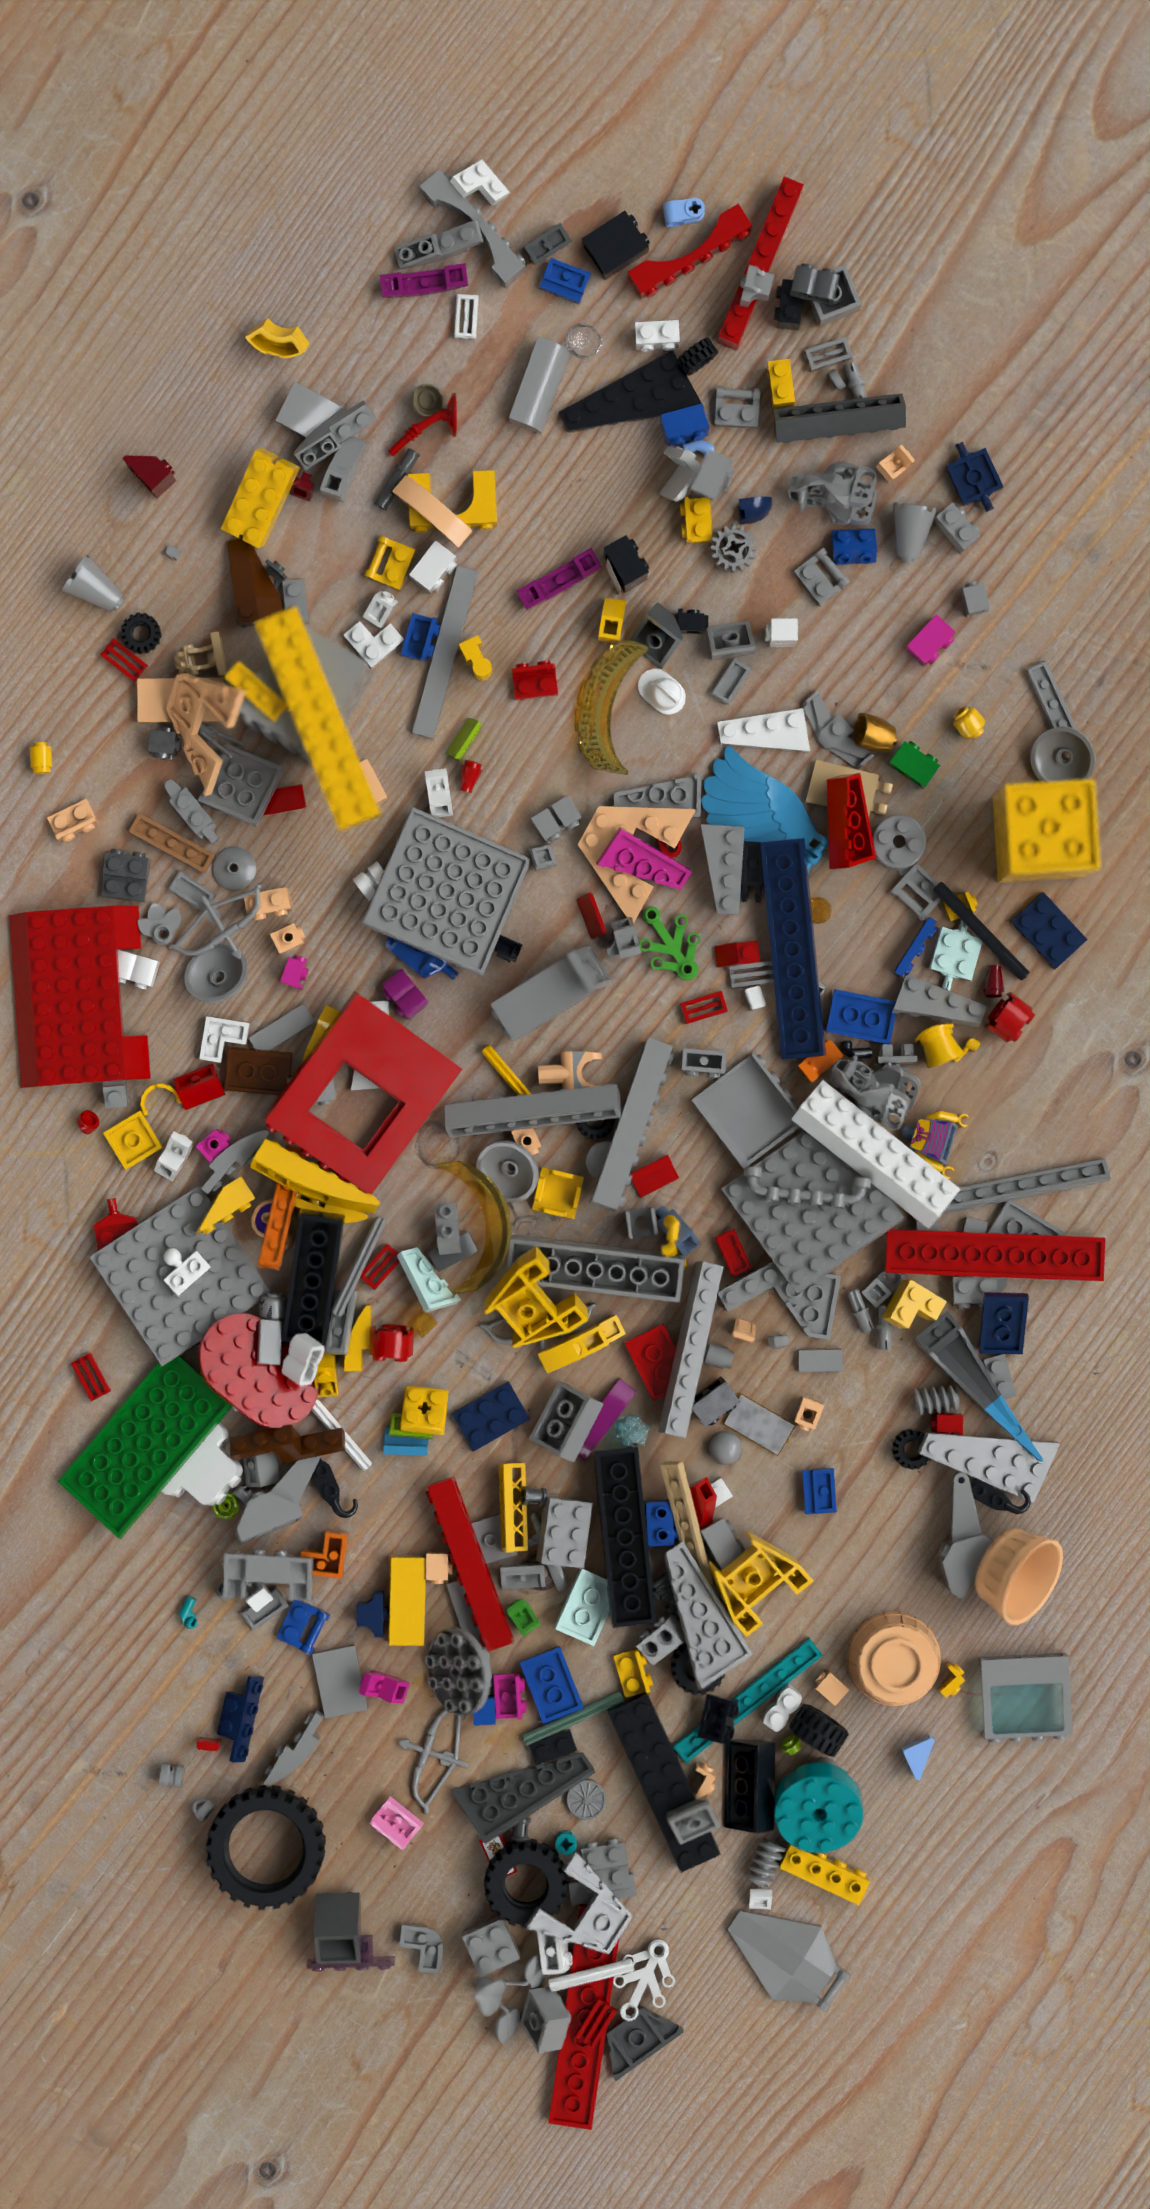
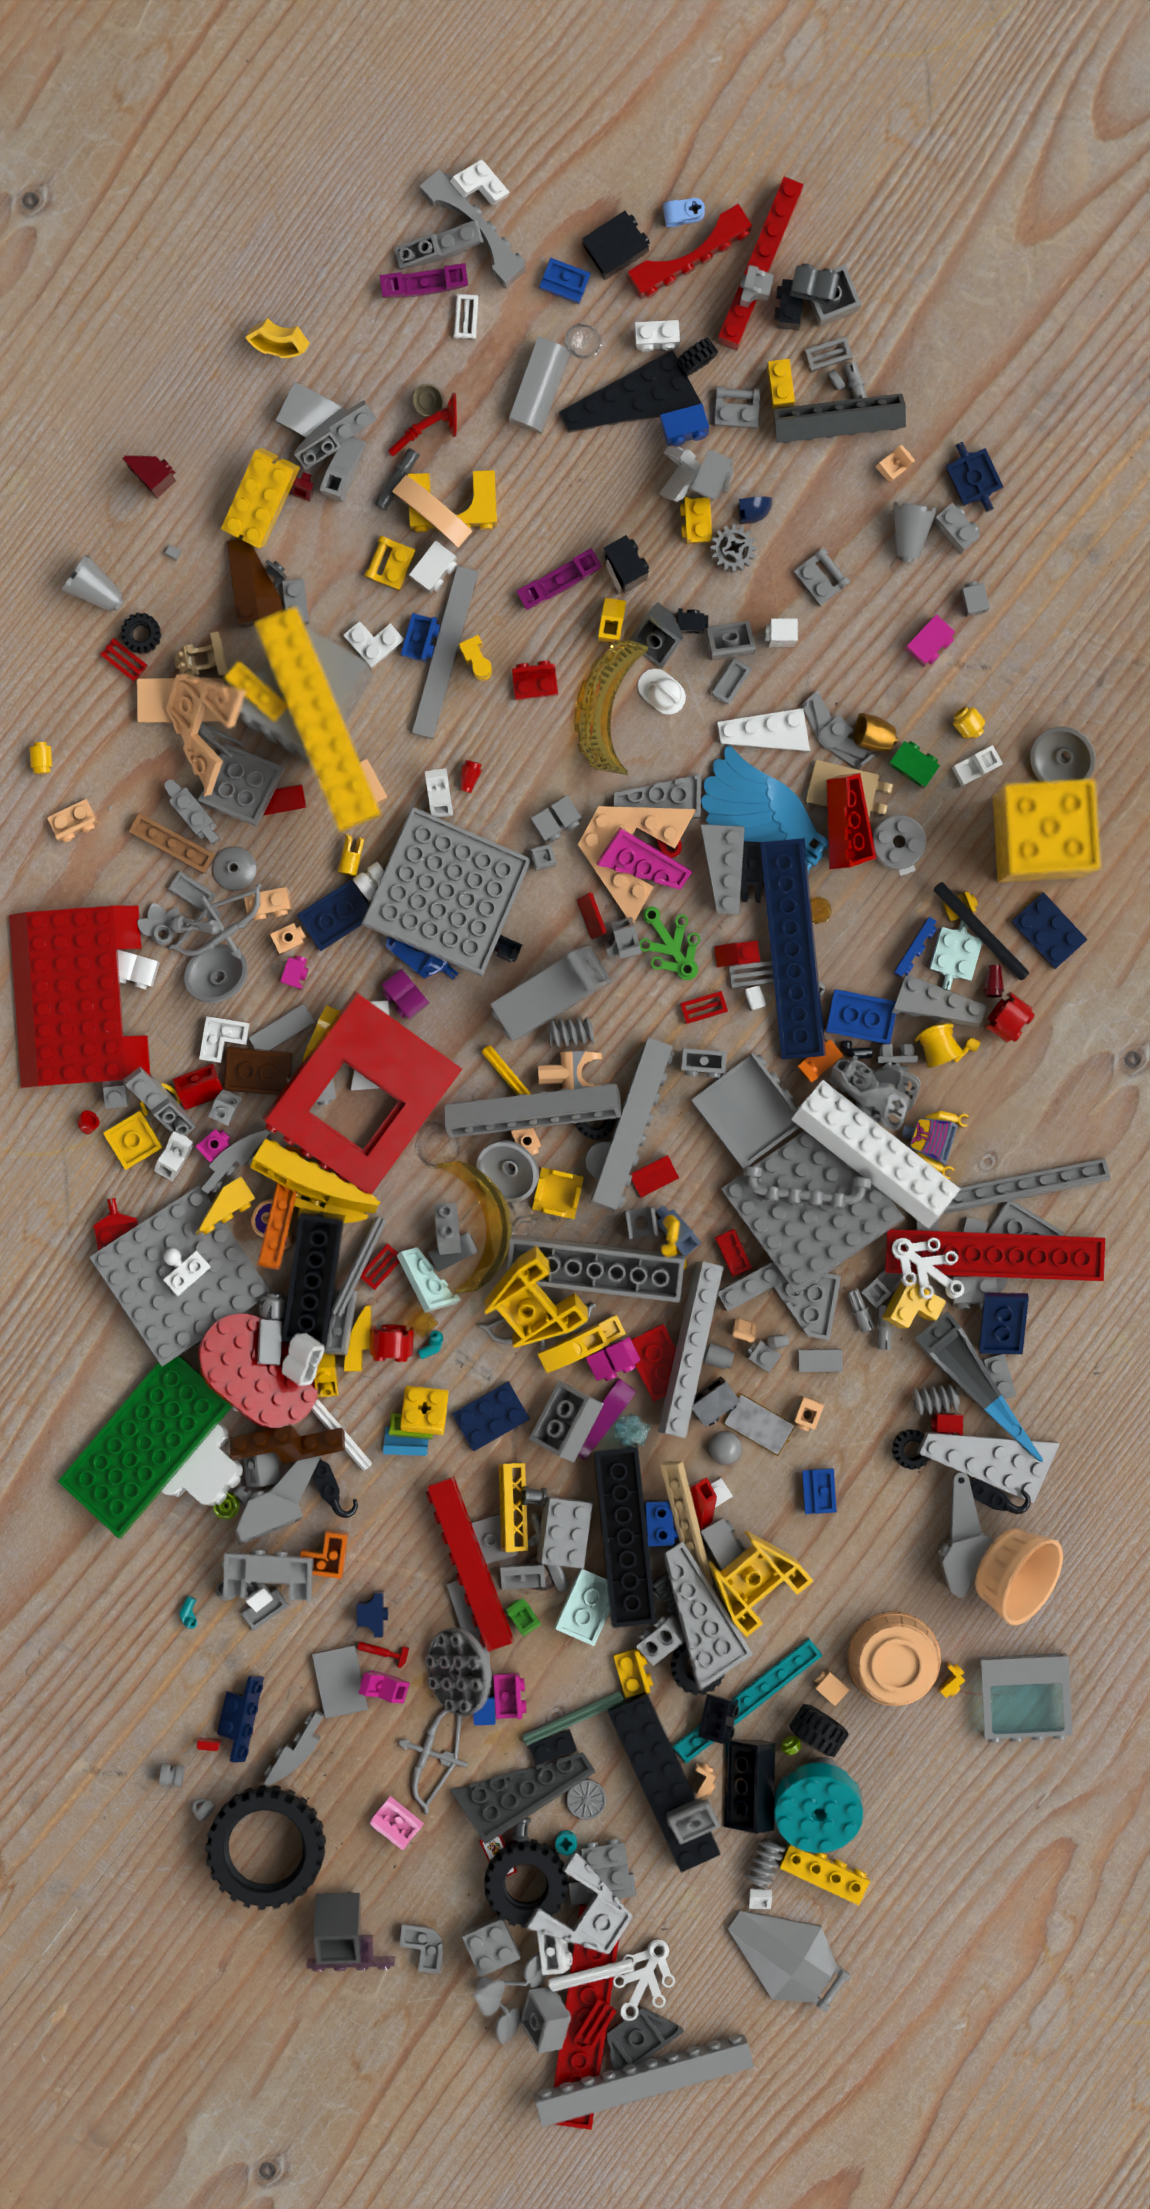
red tile [71,1353,112,1402] -> none
dark grey plate [101,849,151,902] -> none
flat silver brick [147,727,181,760] -> none
blue plate [276,1600,330,1655] -> none
white bracket [363,591,398,628] -> none
yellow brick [387,1555,426,1646] -> none
light nougat brick [426,1551,453,1584] -> none
lime slope [446,718,482,762] -> none
blue plate [519,1646,584,1724] -> none
dark grey hinge [522,223,572,265] -> none
light blue arm [683,440,715,457] -> none
white brick [762,1684,802,1732] -> none
light grey animal [788,461,877,526] -> none
blue bracket [831,529,877,565] -> none
light grey plate [890,863,942,921] -> none
light blue slope [901,1734,935,1781] -> none
light grey tile [1025,660,1077,730] -> none
none -> light grey slope [123,1067,196,1136]
none -> light grey piece [170,915,221,934]
none -> light grey brick [208,1089,242,1126]
none -> dark blue plate [297,879,369,952]
none -> yellow hinge [338,834,364,877]
none -> red piece [357,1641,410,1668]
none -> teal arm [418,1330,444,1359]
none -> light grey brick [534,2034,754,2127]
none -> light grey piece [549,1017,594,1048]
none -> dark pink piece [586,1337,640,1381]
none -> light grey bracket [747,1340,781,1373]
none -> white plant [892,1238,964,1299]
none -> white slope [952,745,1003,787]

